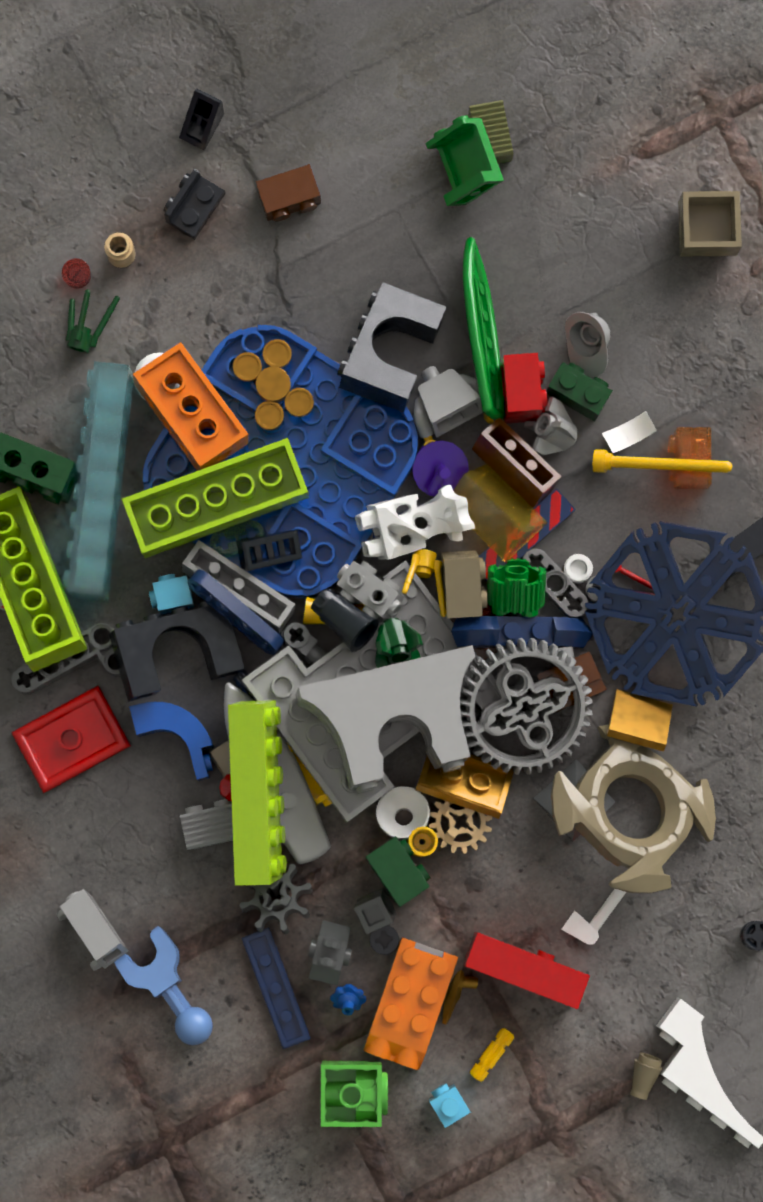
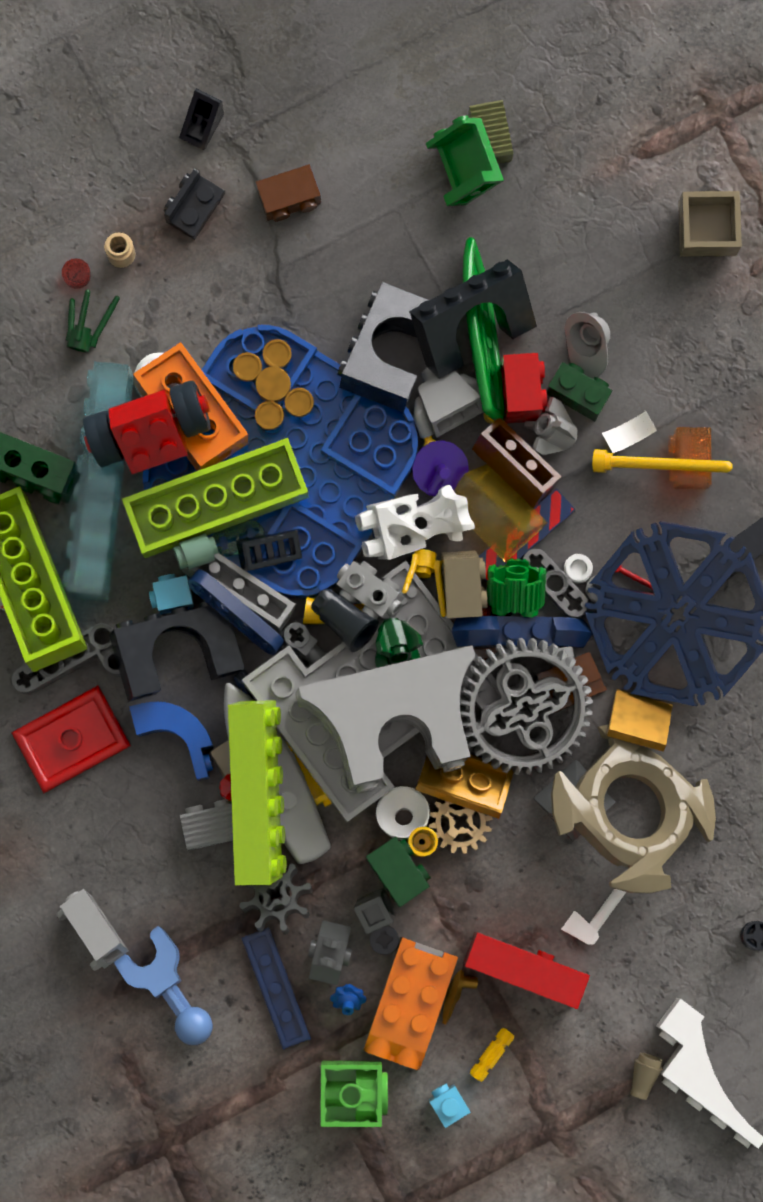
none -> brick [83,380,210,474]
none -> sand green brick [173,533,219,570]
none -> black arch [409,259,537,379]

